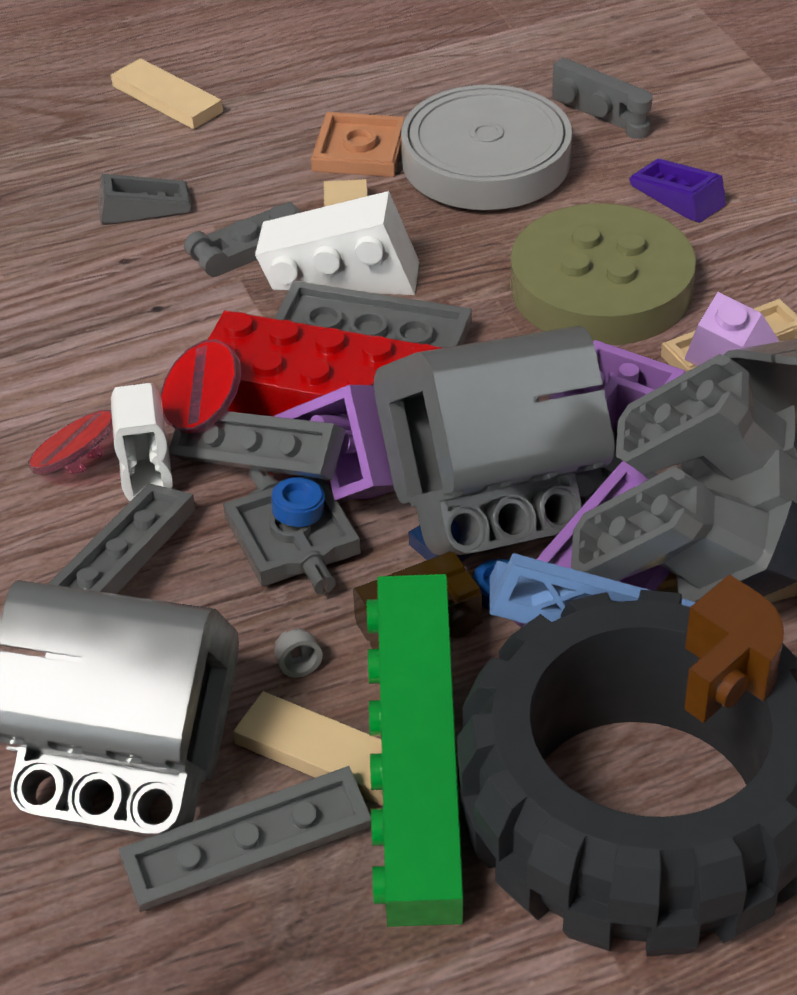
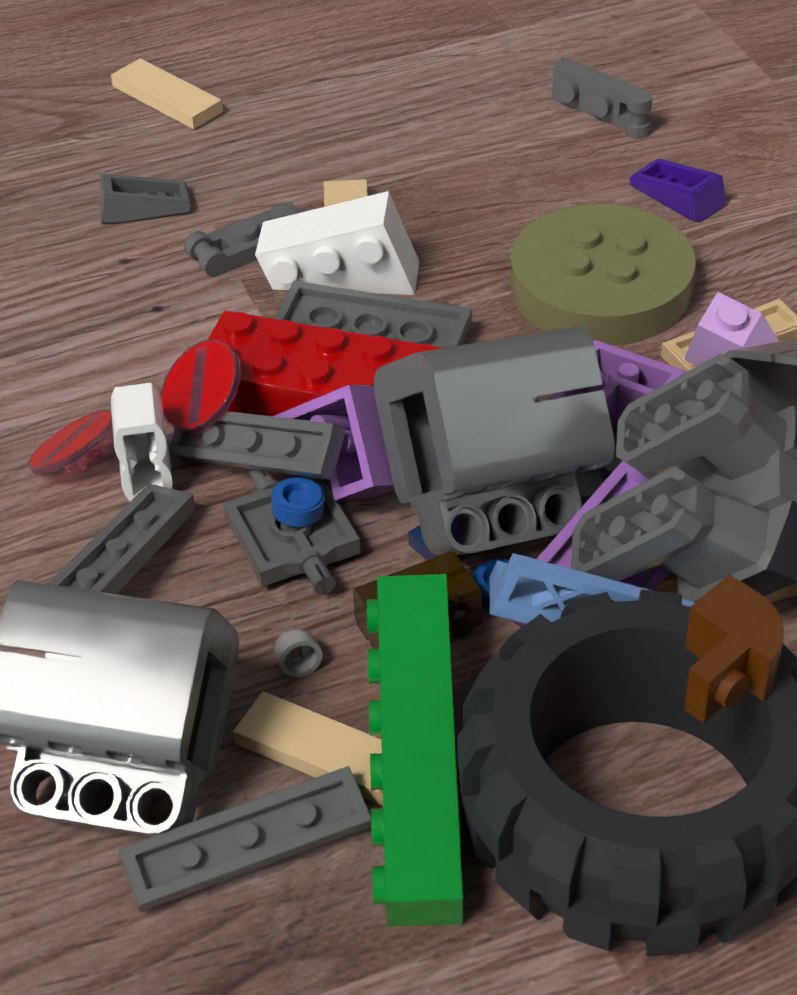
nougat tile [311,112,406,177] -> none
light grey brick [401,85,572,210] -> none

